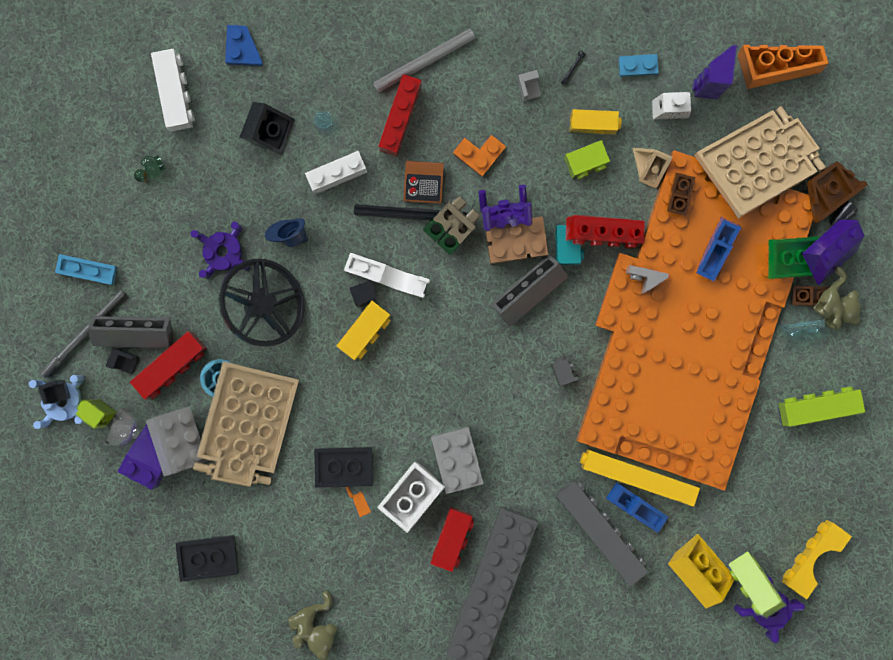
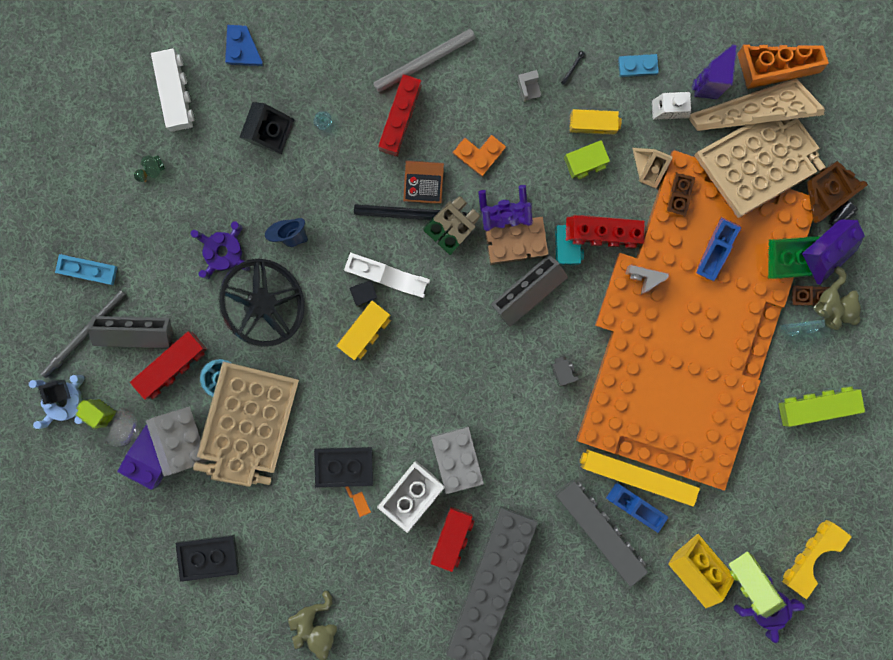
black panel [105,348,139,374] -> none
white brick [305,151,367,194] -> none
none -> tan wing [689,78,824,131]

